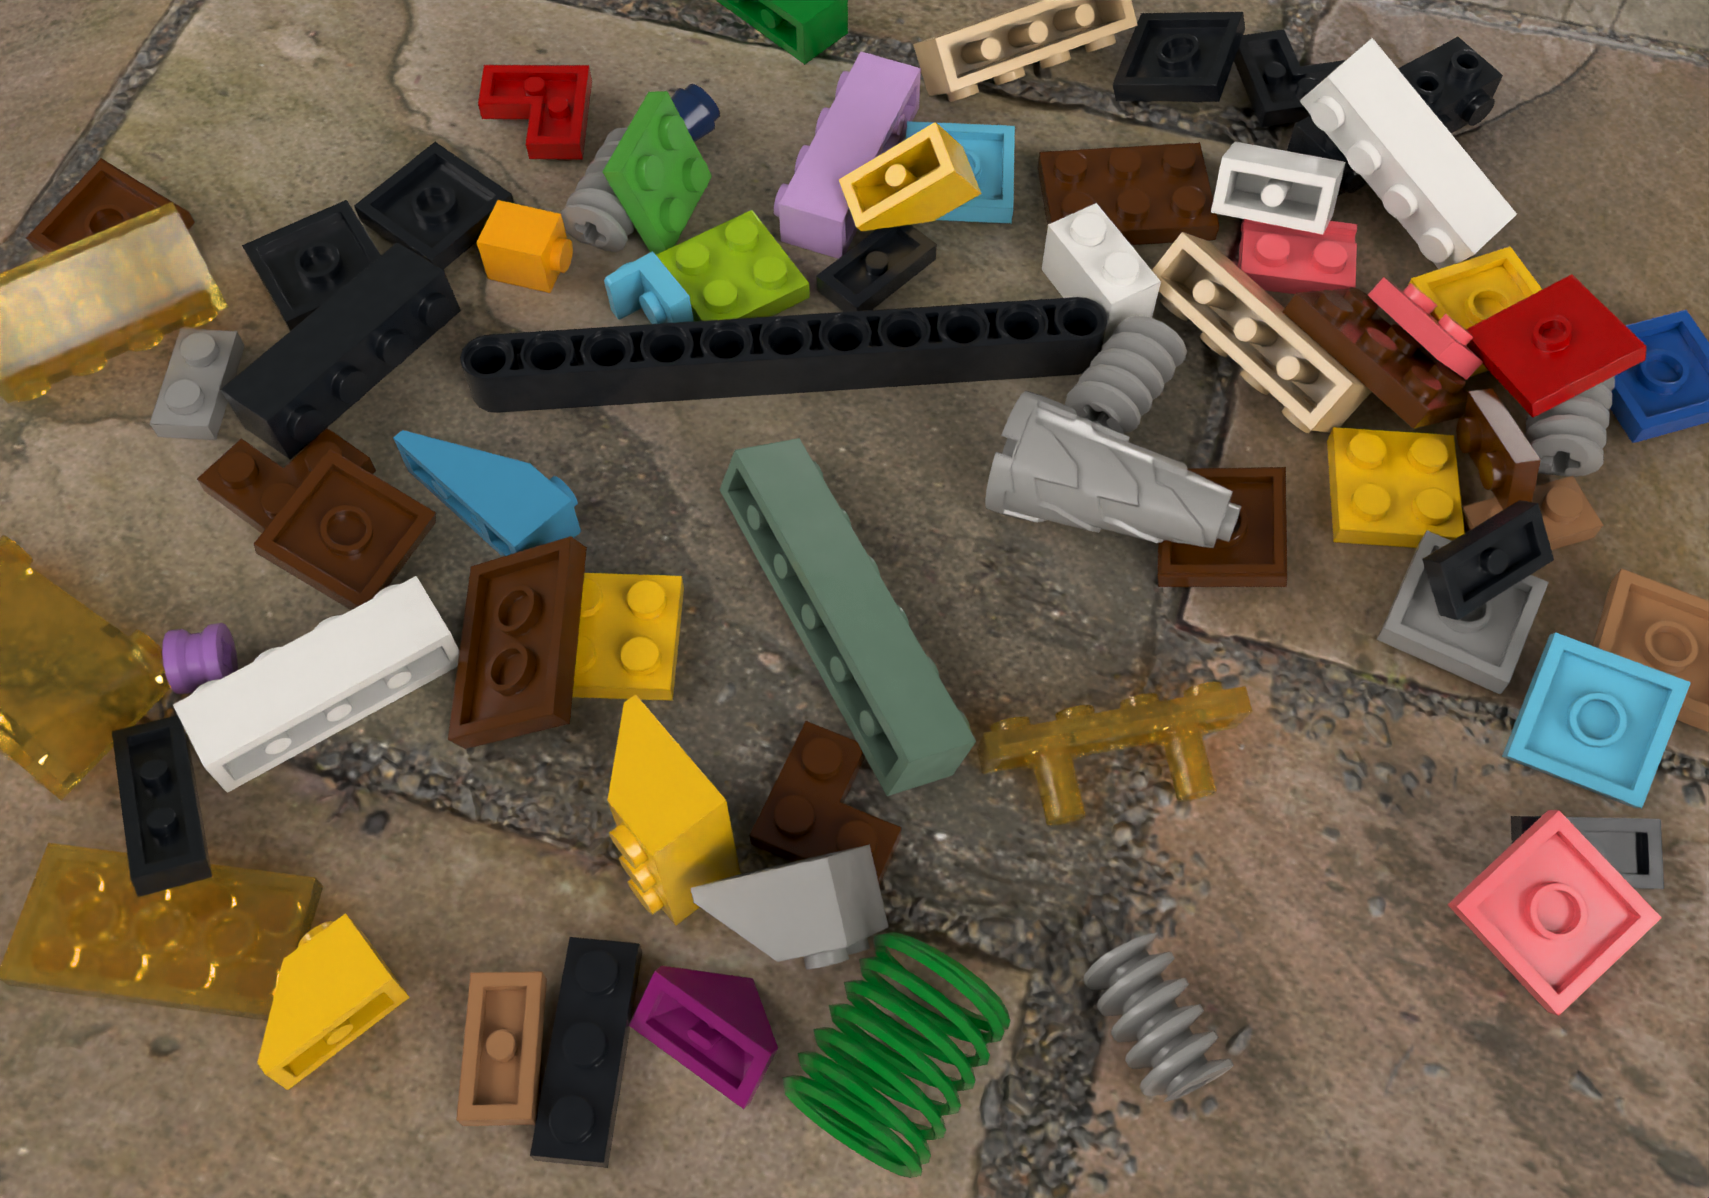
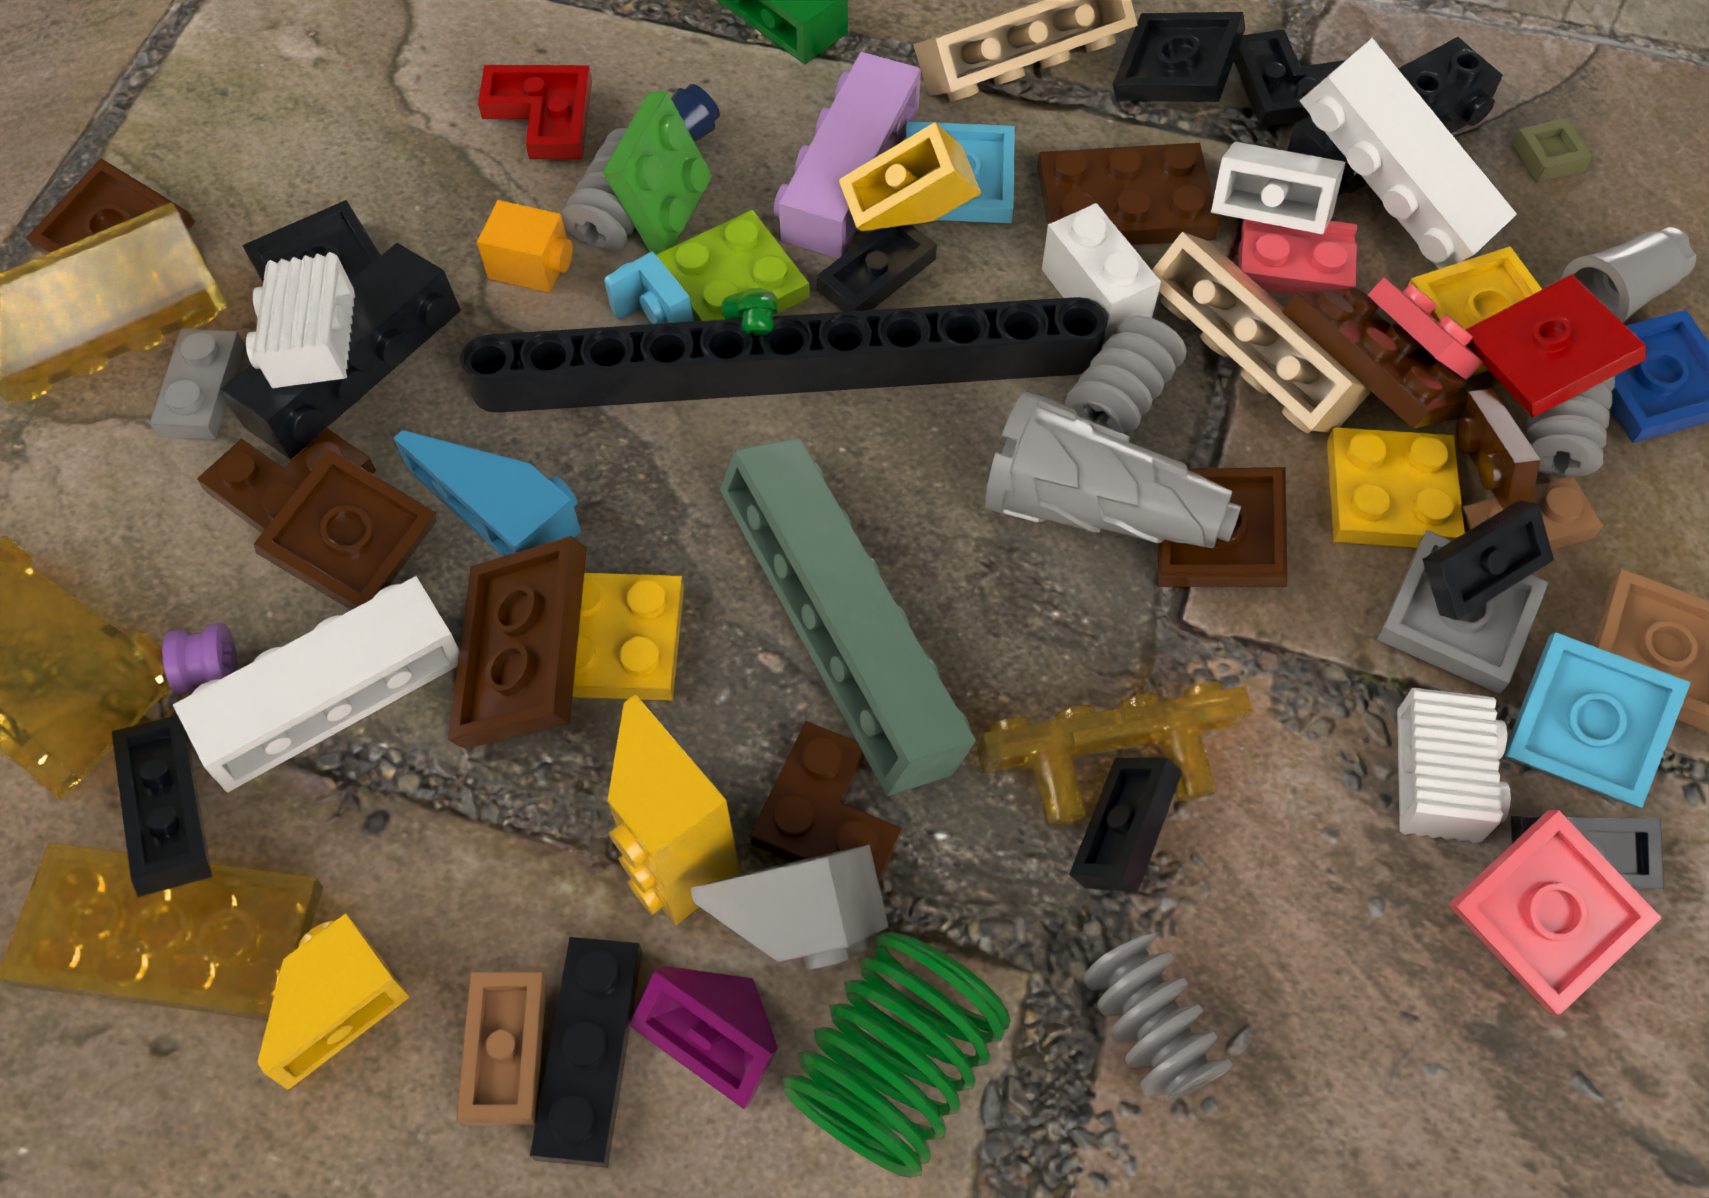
black plate [354,142,514,270] -> none
none -> white brick [246,252,355,388]
none -> green arm [721,288,778,335]
none -> black plate [1069,757,1182,892]
none -> white brick [1397,688,1511,843]
none -> olive tile [1512,118,1594,183]
none -> light grey plant [1561,227,1697,323]

